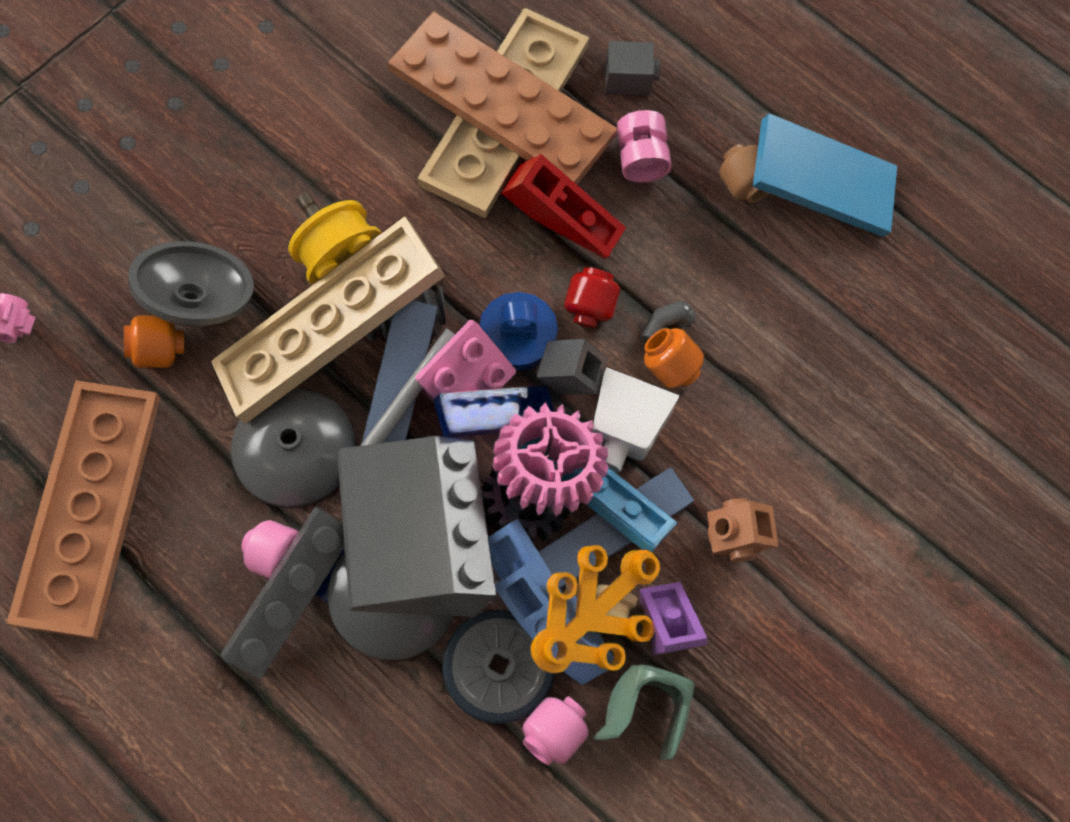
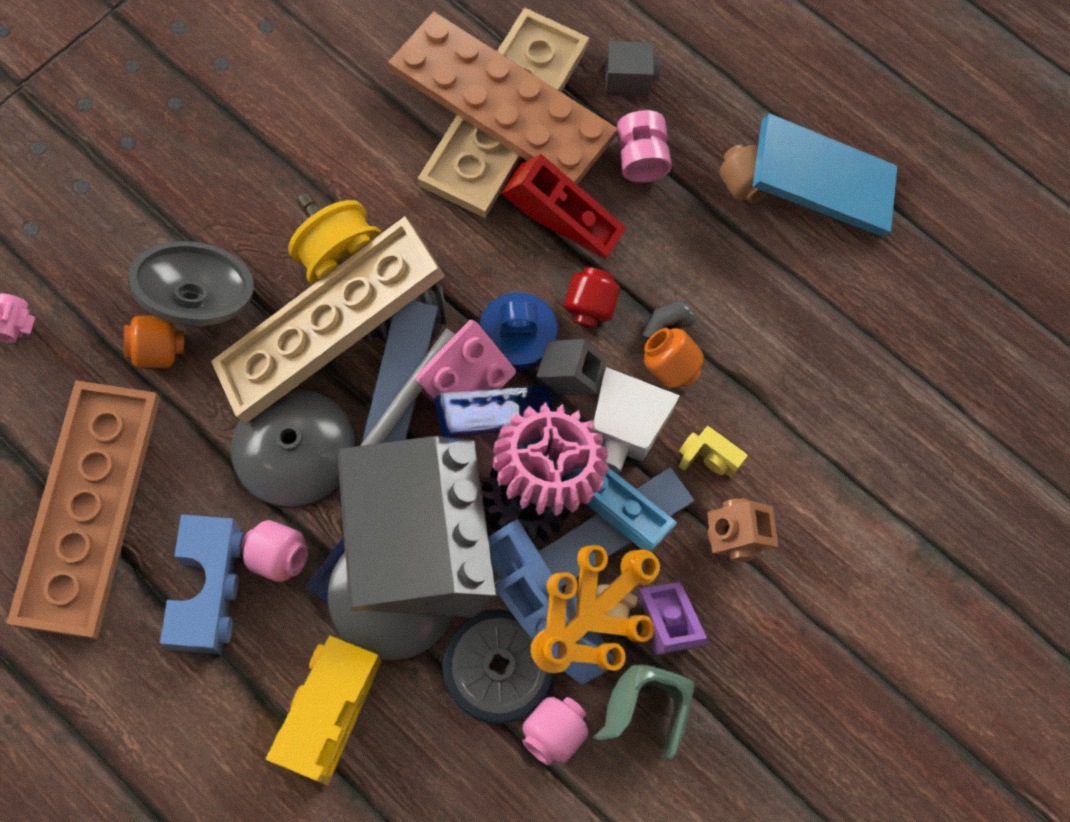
dark grey plate [221,506,345,679] -> none
none -> medium blue arch [160,514,245,655]
none -> yellow wedge [266,635,382,786]
none -> light yellow bracket [678,425,748,479]

